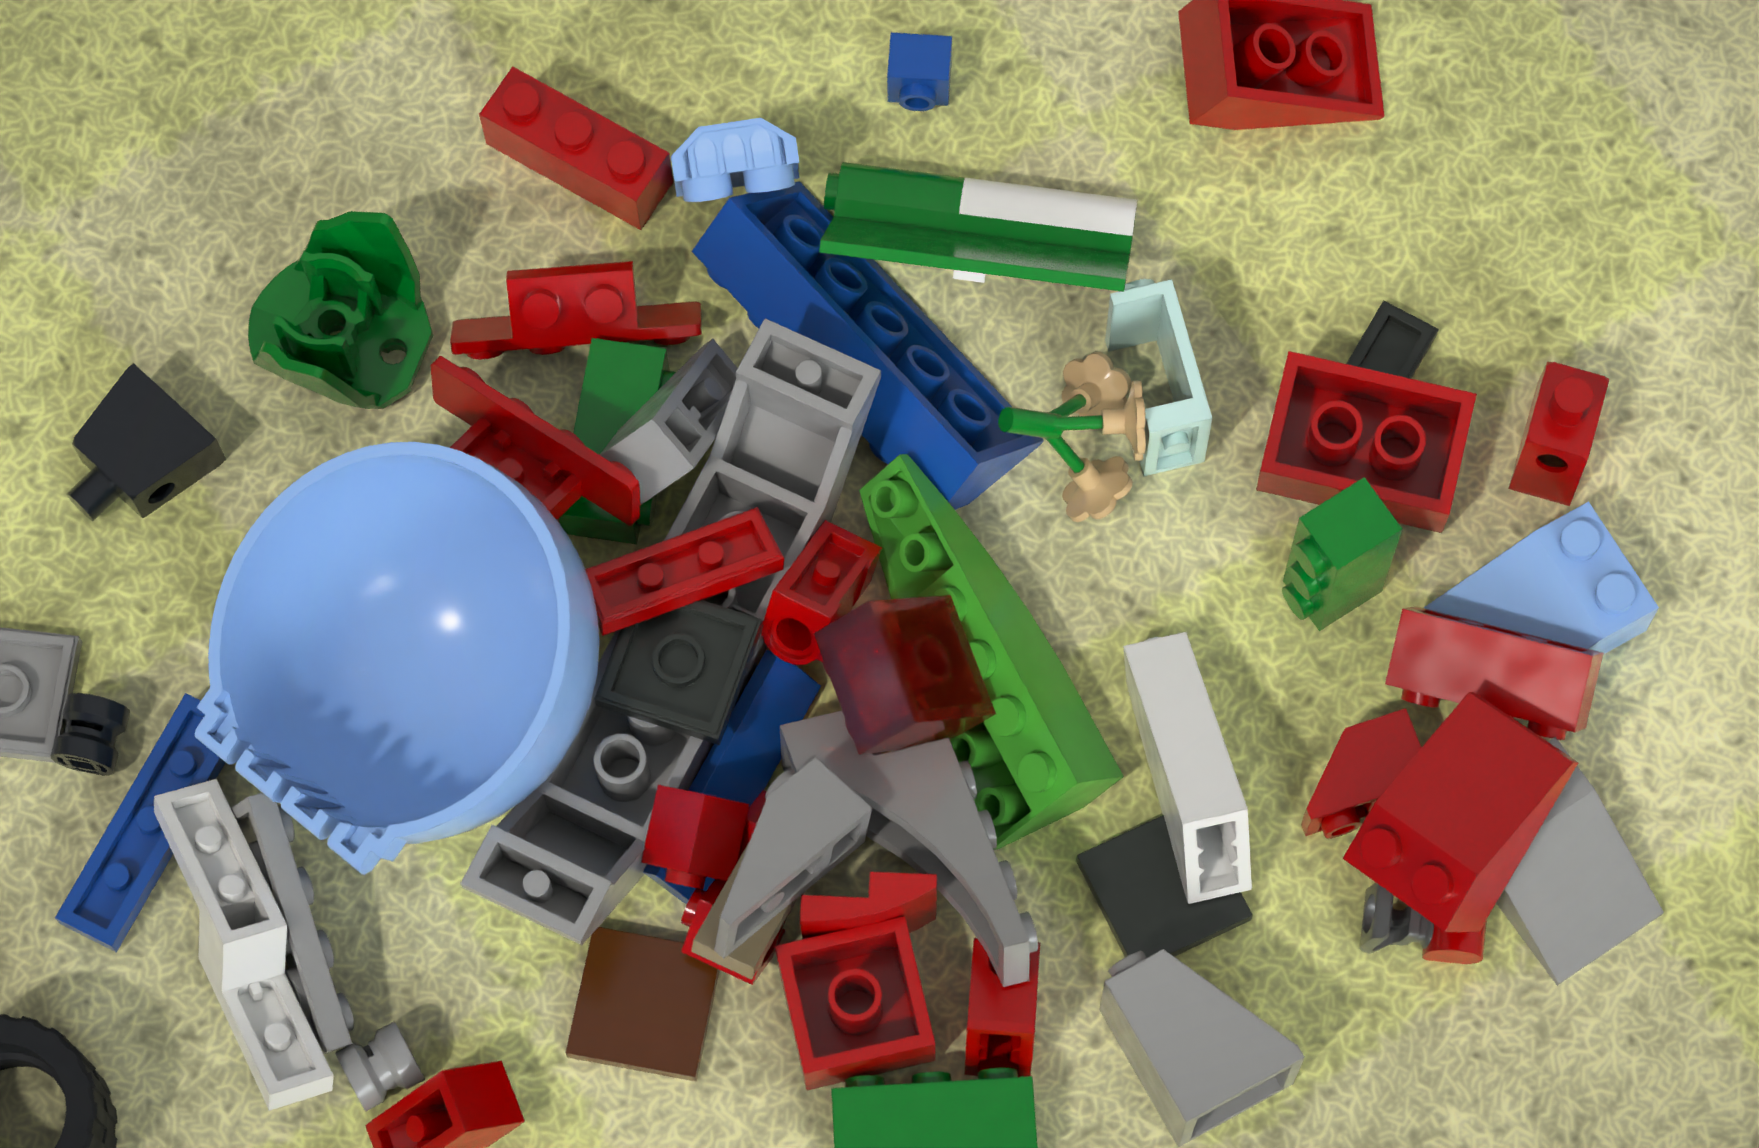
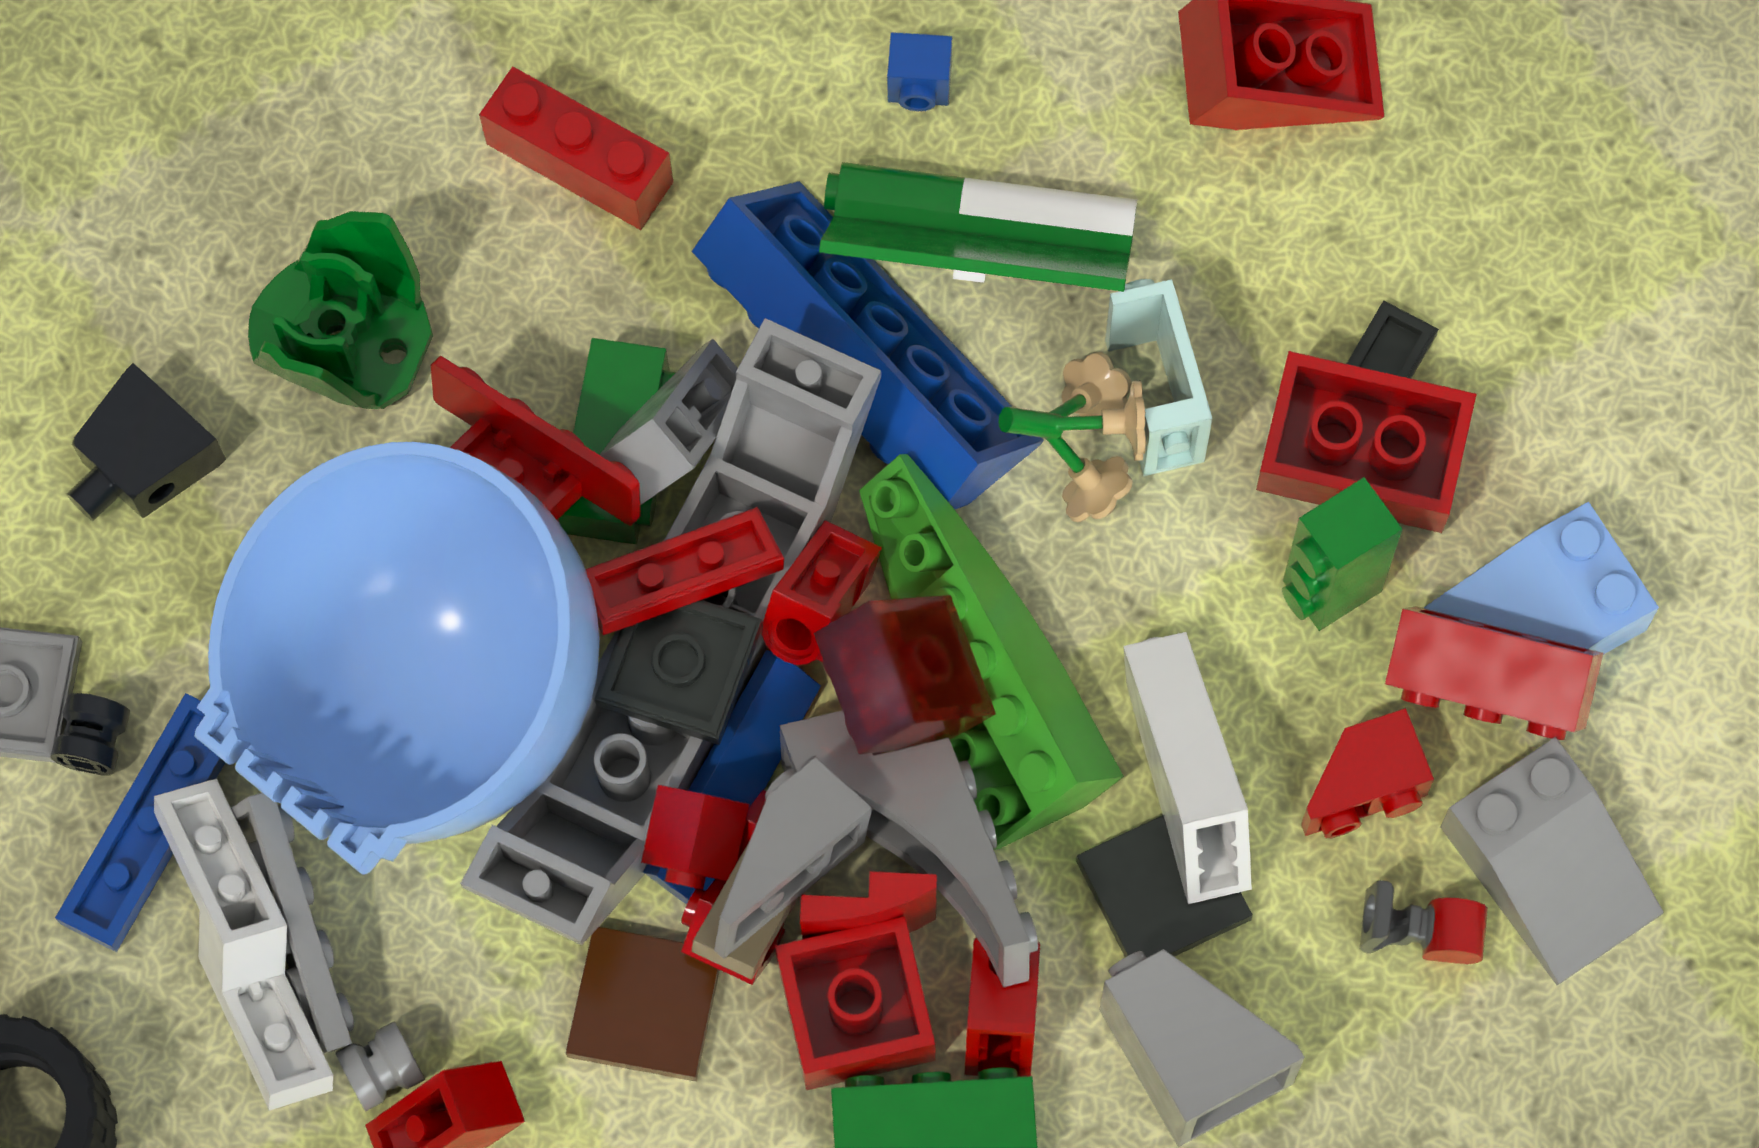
red bracket [450,261,702,360] -> none
light blue slope [671,118,799,202] -> none
red slope [1342,692,1579,932] -> none
red torso [1508,362,1609,506] -> none

